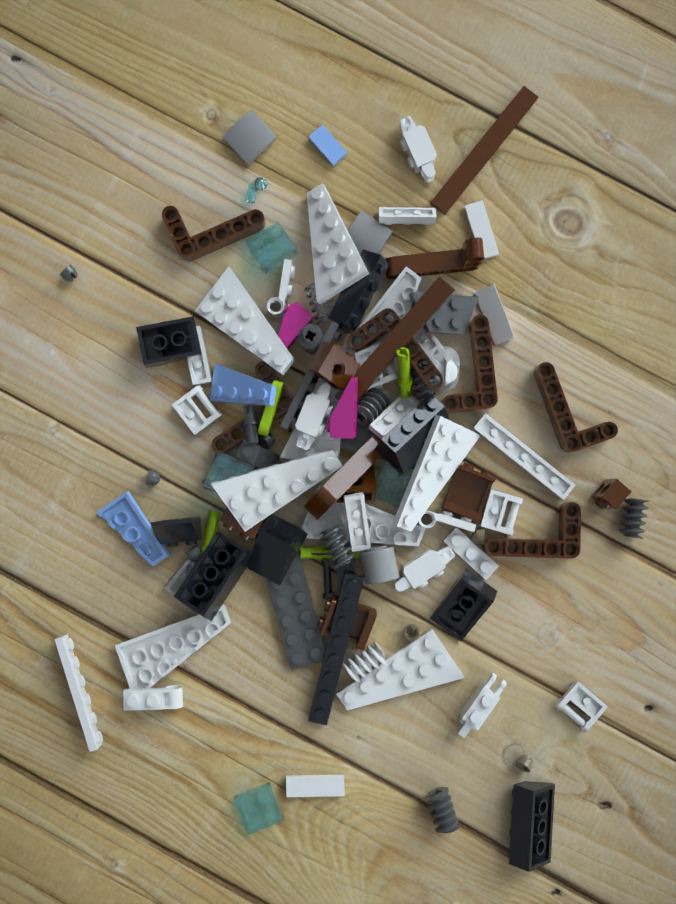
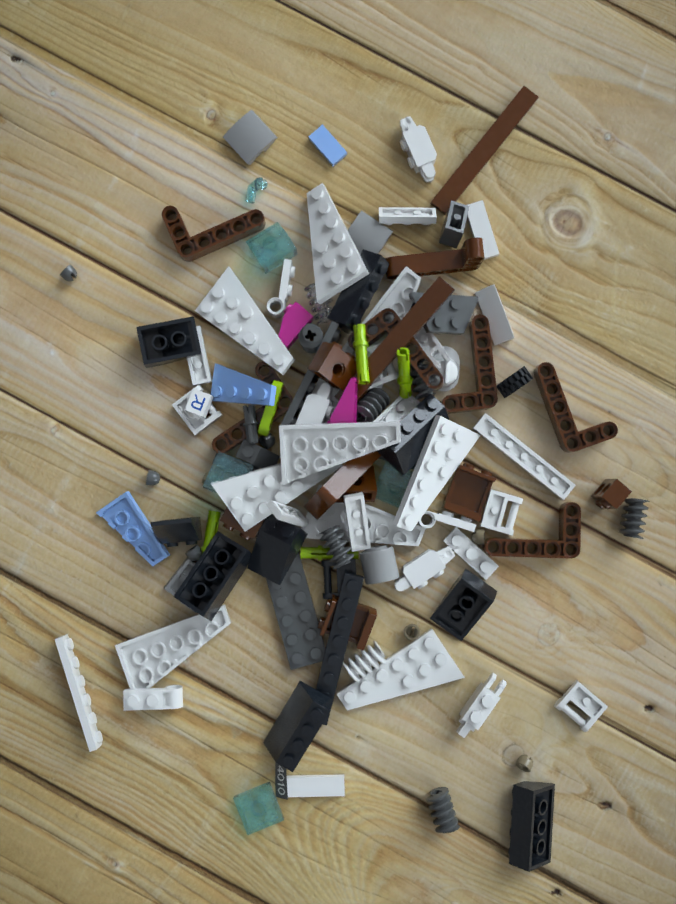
none -> white brick [185,388,214,420]
none -> black slope [263,681,334,772]
none -> white tile [266,500,309,528]
none -> dark grey sticker [275,762,288,800]
none -> white wing [279,421,401,485]
none -> lime pin [353,324,370,385]
none -> dark grey slope [439,200,469,249]
none -> black tyre [496,366,533,398]

